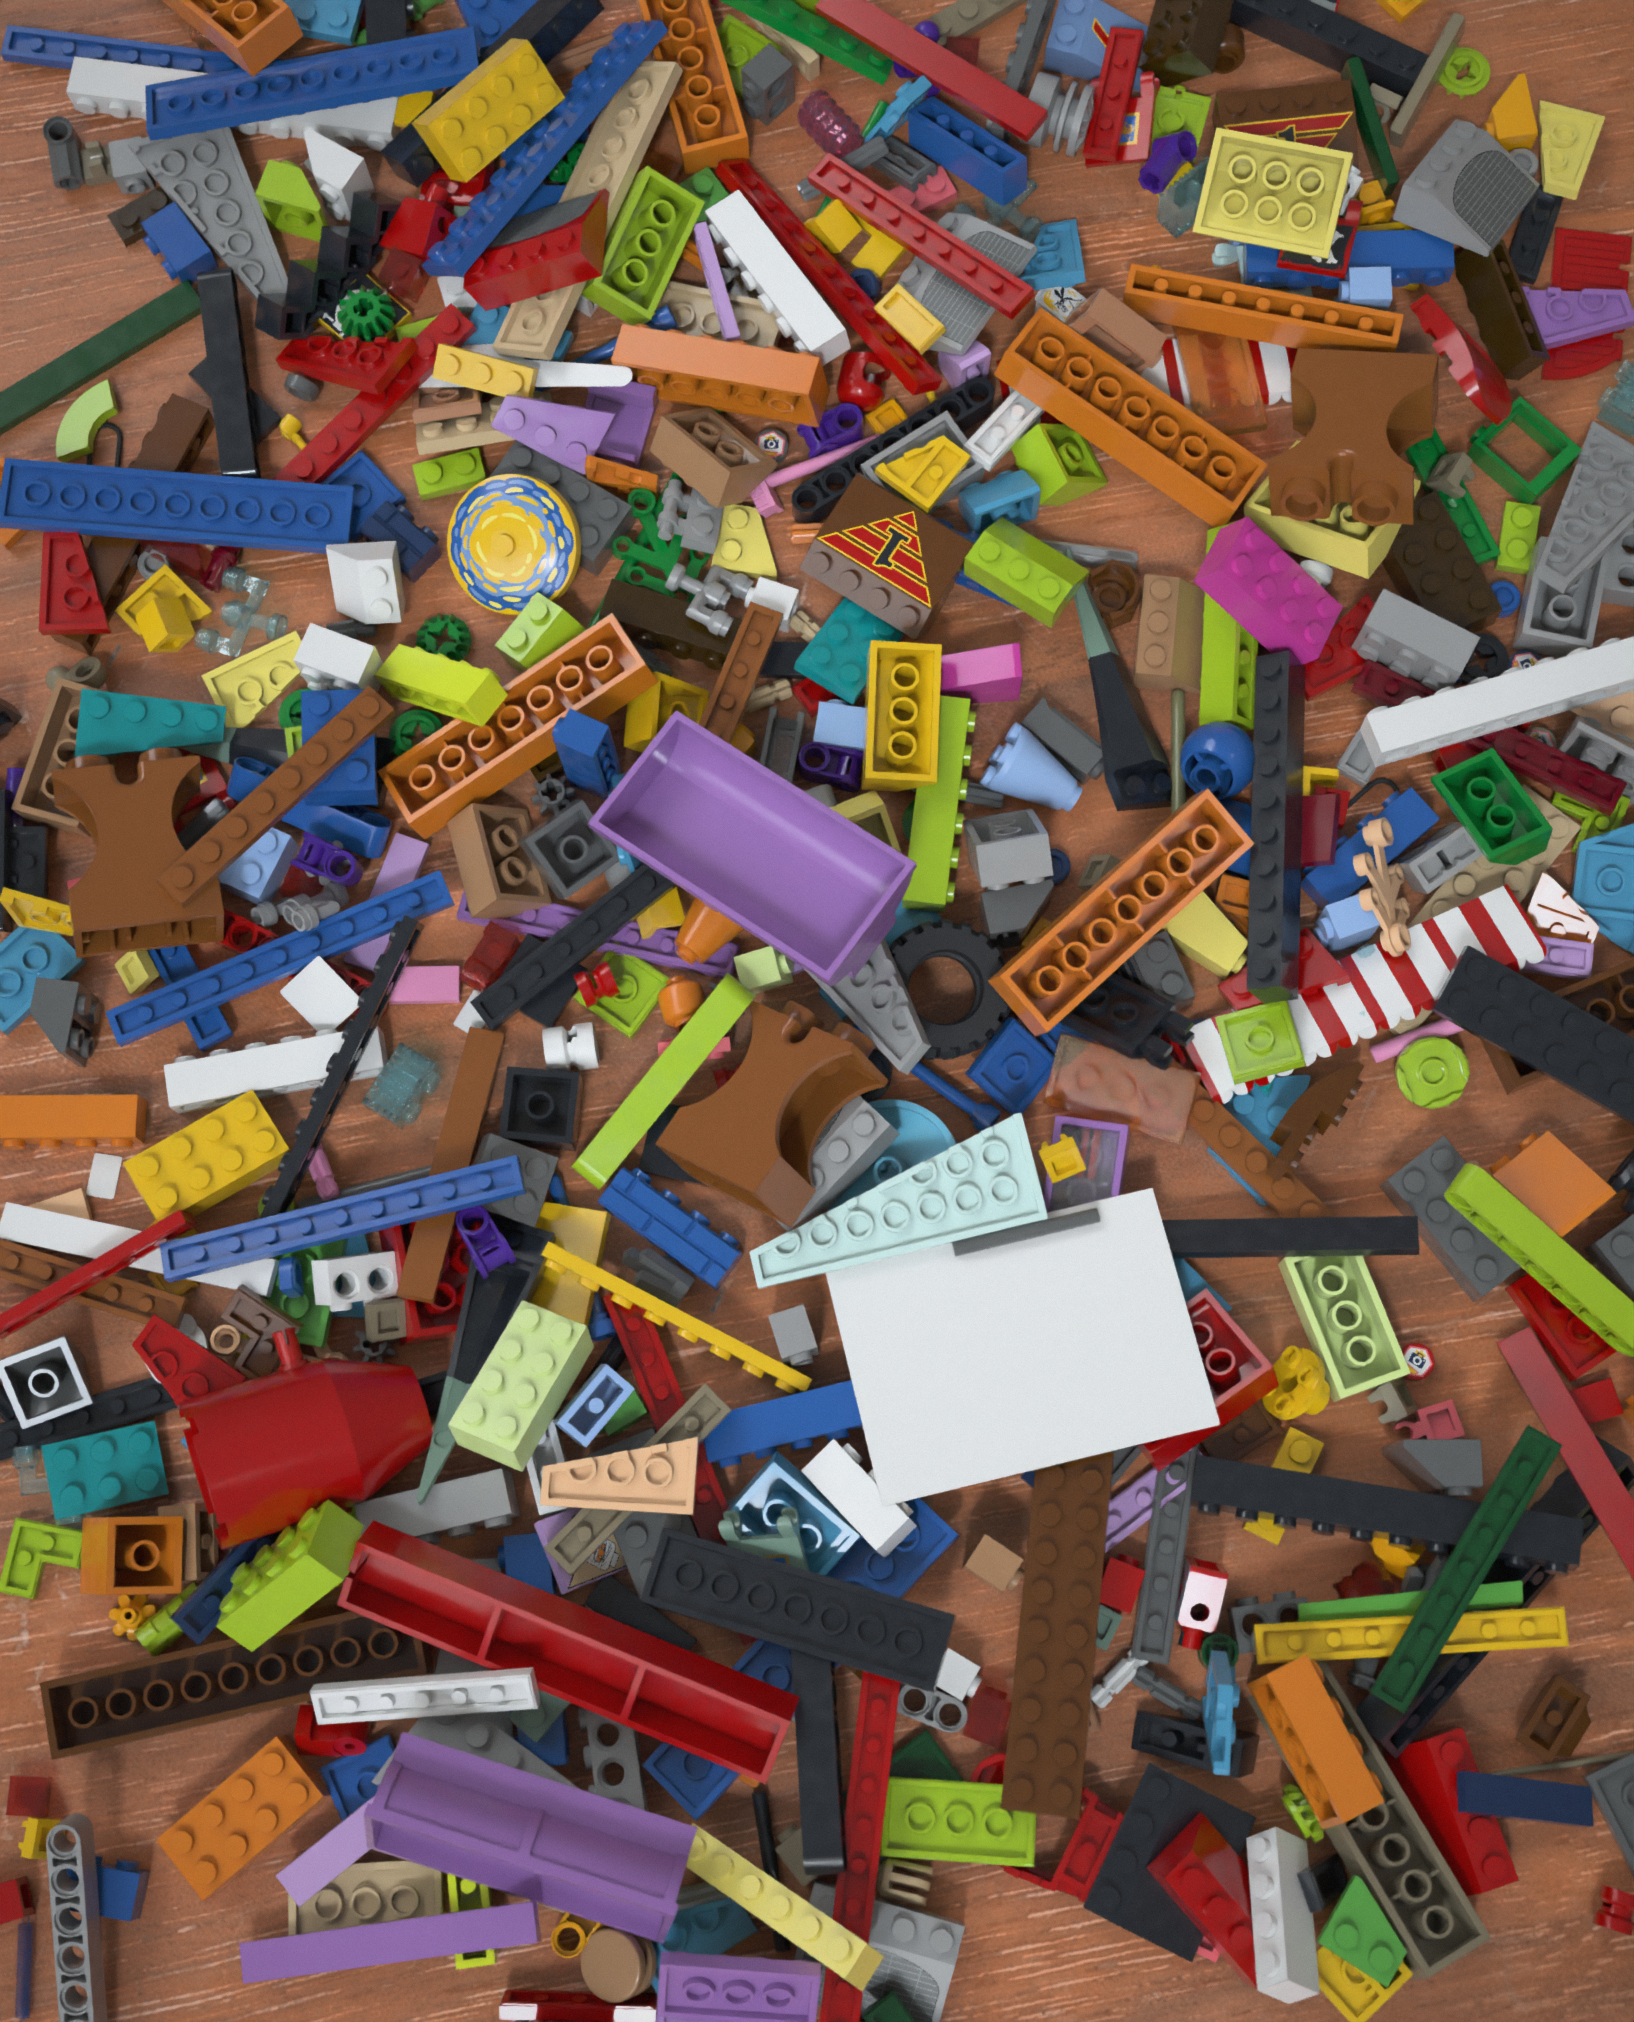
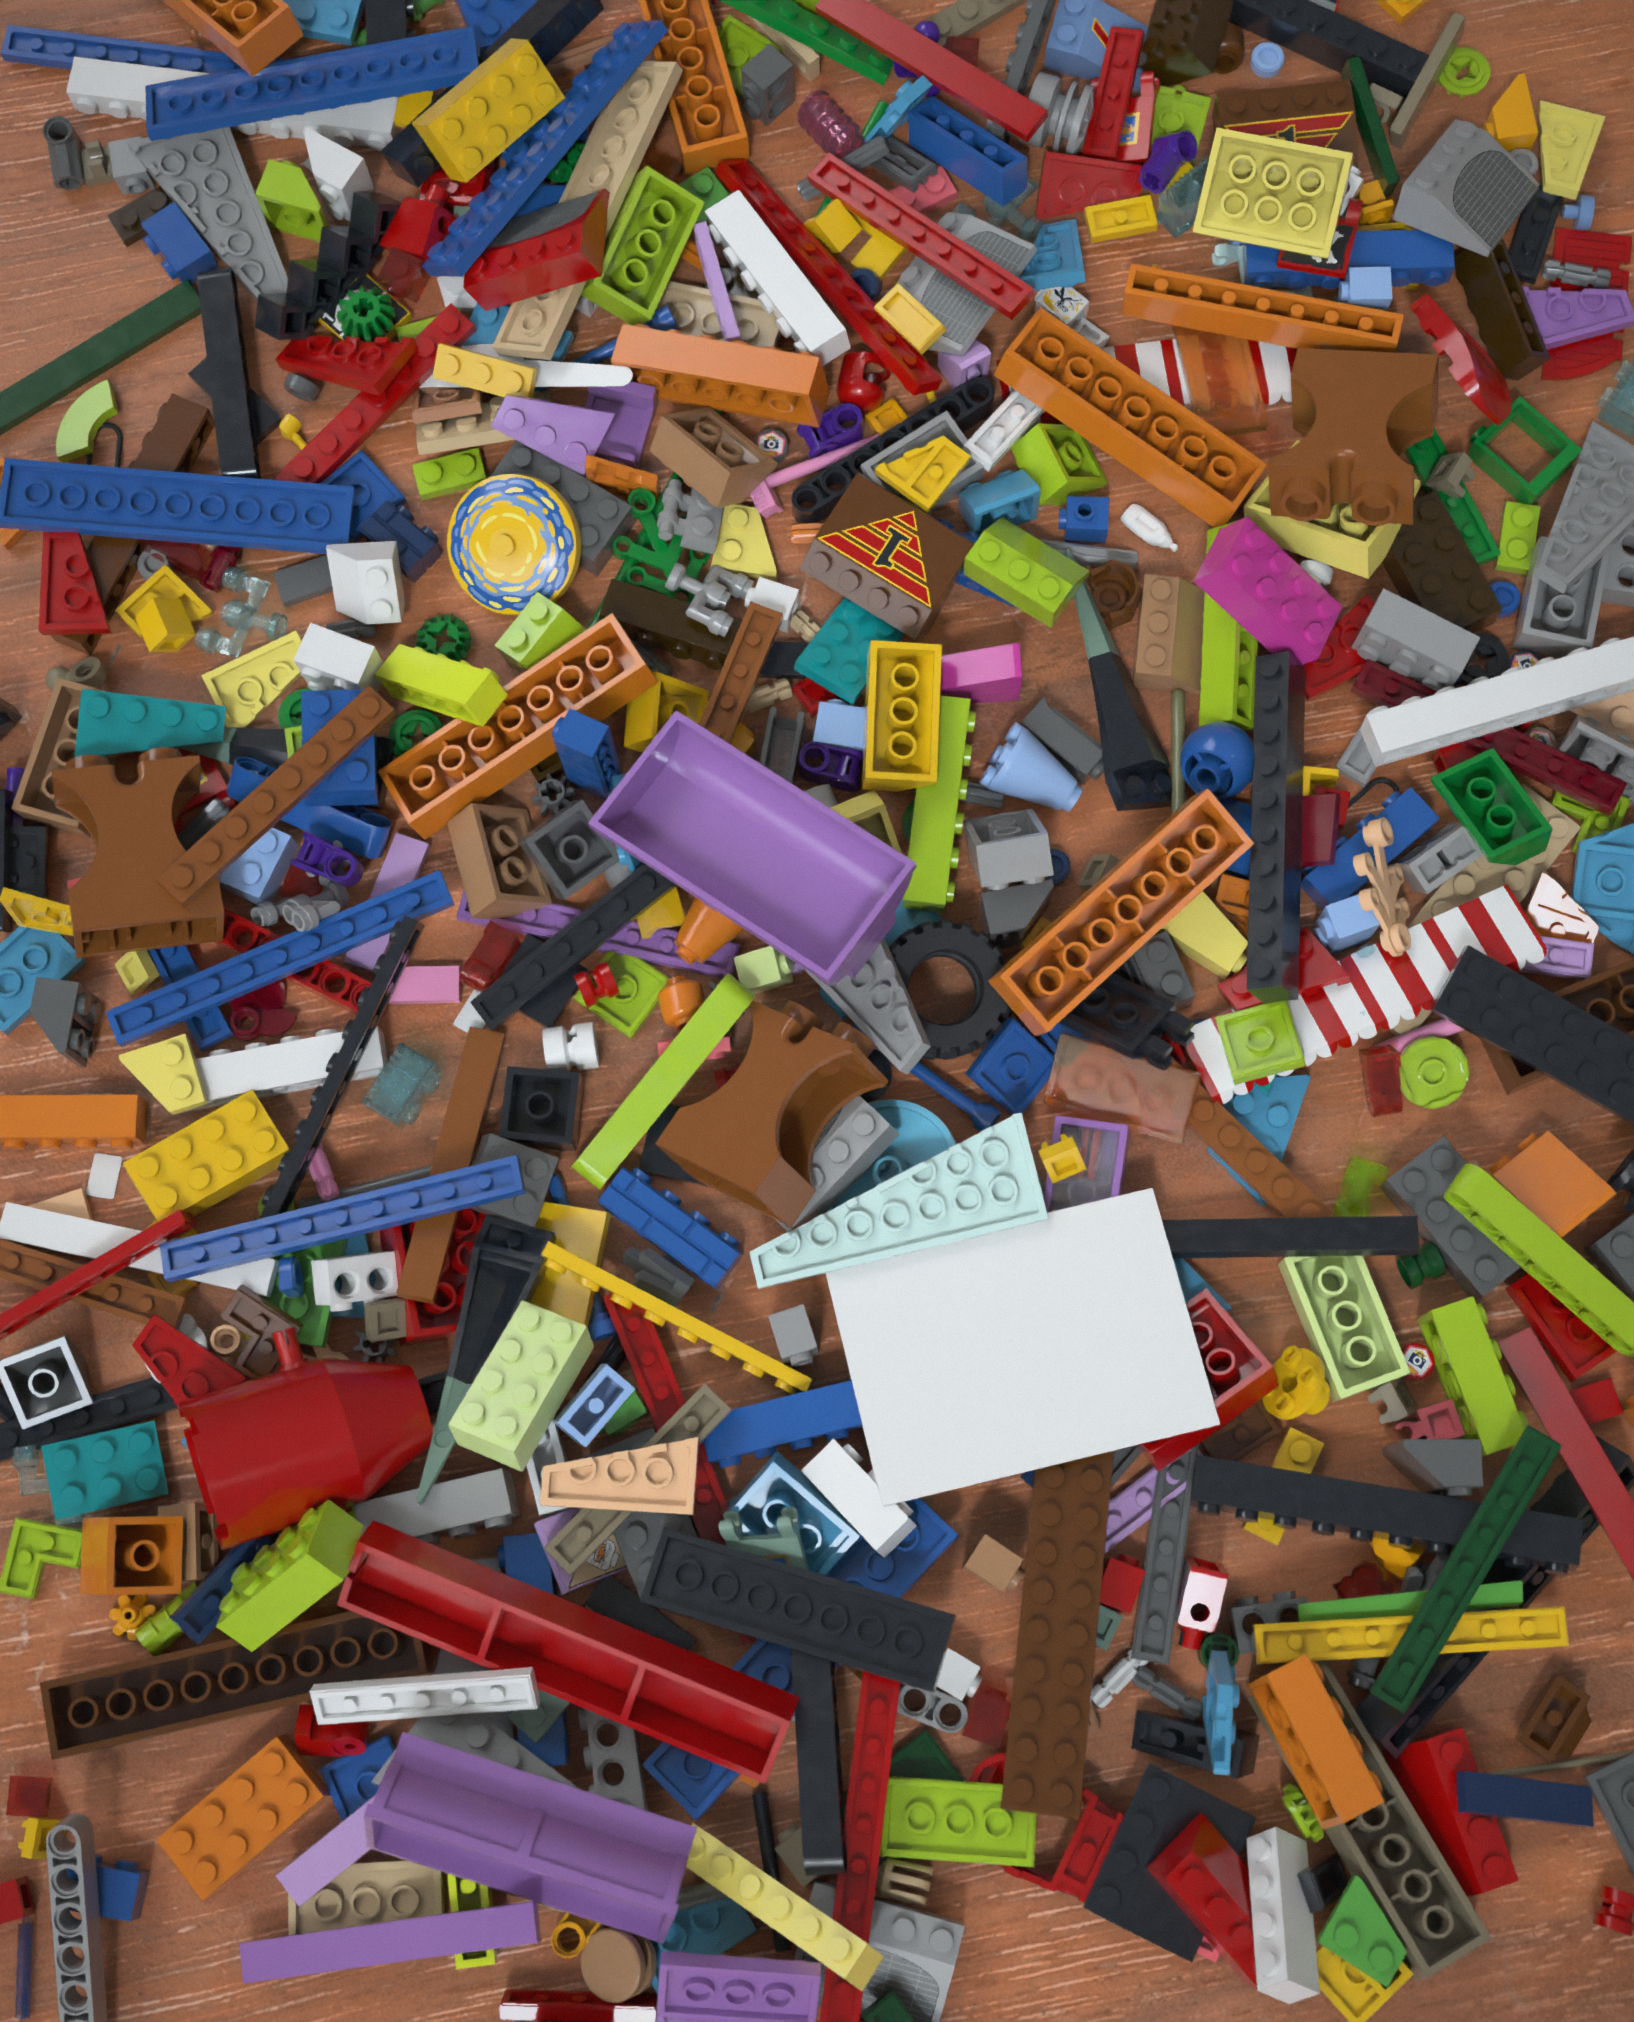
white sticker [280,956,359,1032] -> none
dark purple piece [456,1205,517,1279] -> none
dark grey bar [952,1208,1100,1257] -> none
nougat window [1064,287,1167,376] -> none
reddish brown slope [1266,1063,1364,1181] -> none
none -> light yellow wing [118,1034,208,1115]
none -> dark red plate [229,981,296,1041]
none -> dark grey tile [273,555,333,607]
none -> red wing [1033,151,1143,221]
none -> blue brick [1058,496,1109,543]
none -> yellow plate [1084,195,1158,244]
none -> white piece [1121,503,1178,552]
none -> light blue tile [1250,42,1285,78]
none -> clear neon green leg [1333,1156,1389,1217]
none -> clear red leg [1359,1045,1403,1117]
none -> dark green wheel [1395,1241,1446,1290]
none -> lime brick [1417,1296,1529,1456]
none -> dark grey axle [1542,258,1611,289]
none -> medium blue tile [1562,195,1595,231]

